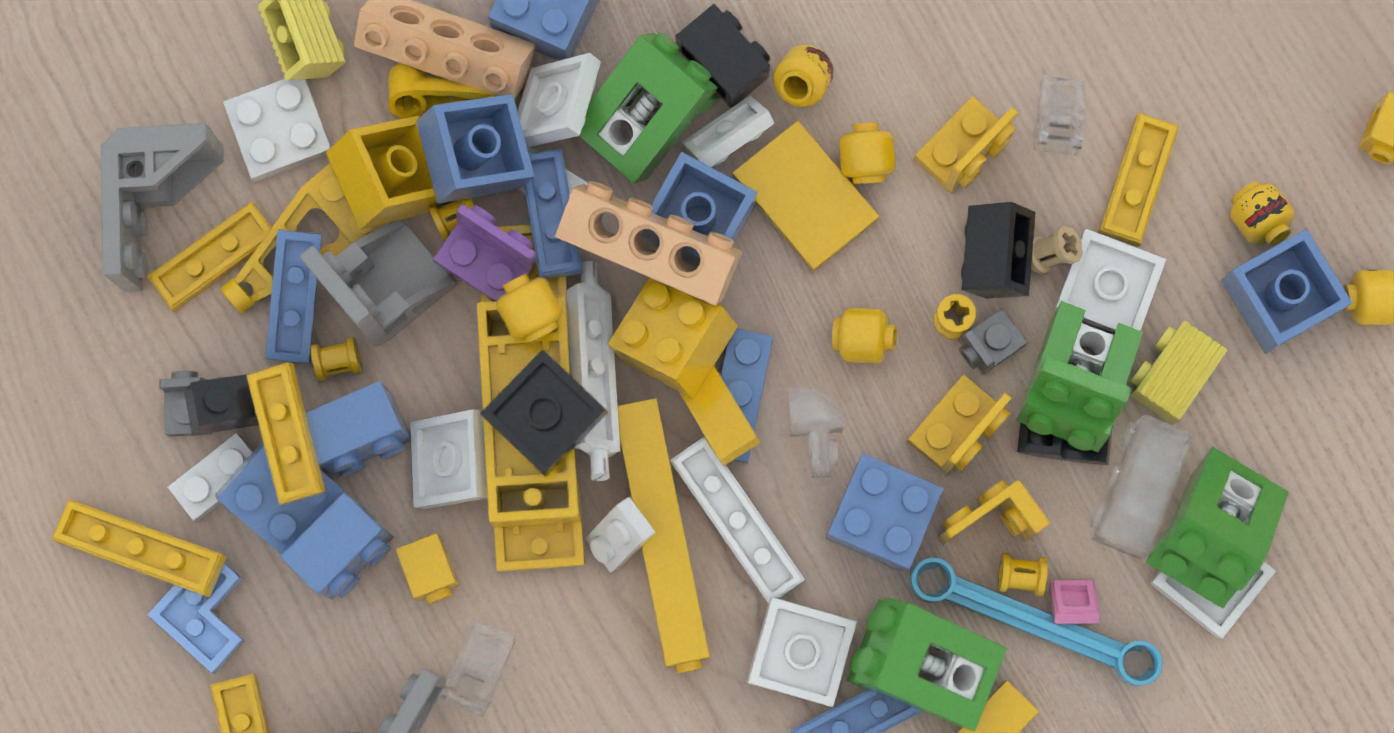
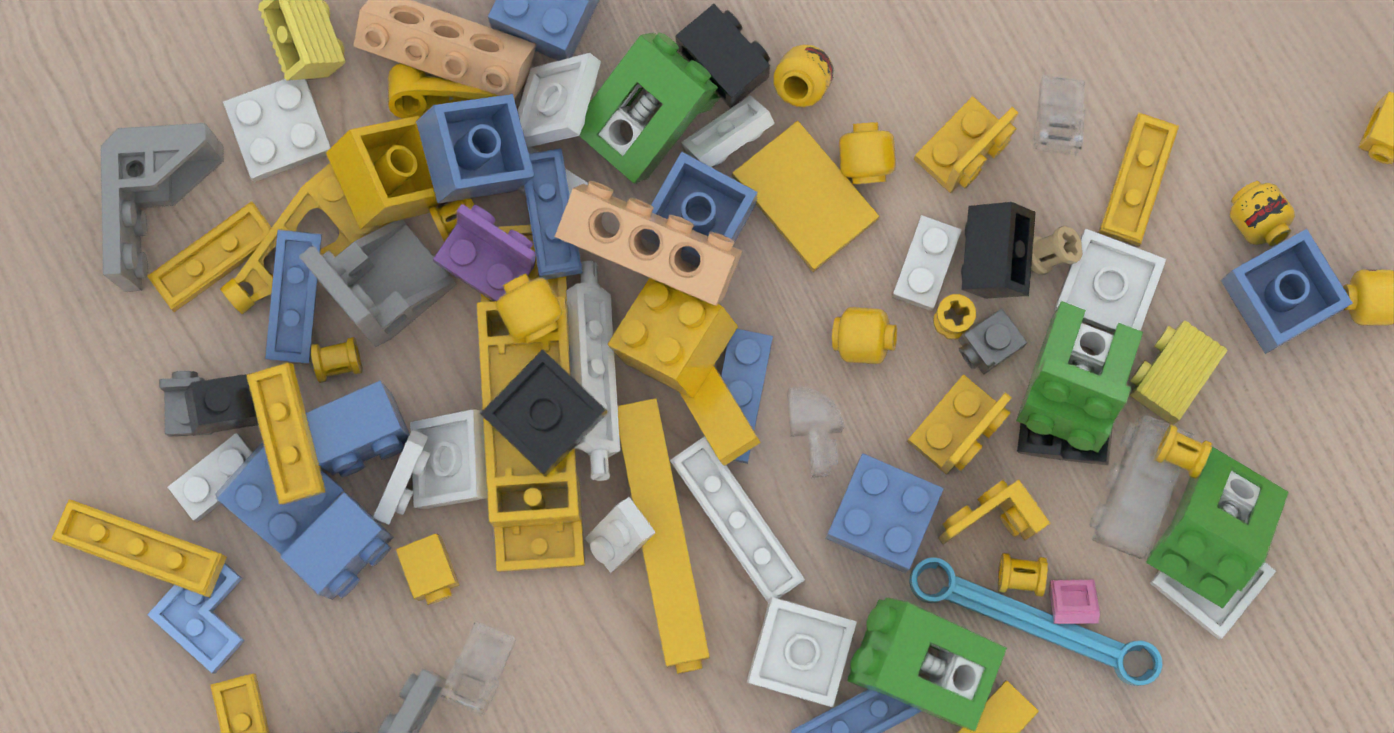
none -> white plate [373,429,431,525]
none -> white plate [892,215,962,311]
none -> yellow bush [1154,425,1212,479]

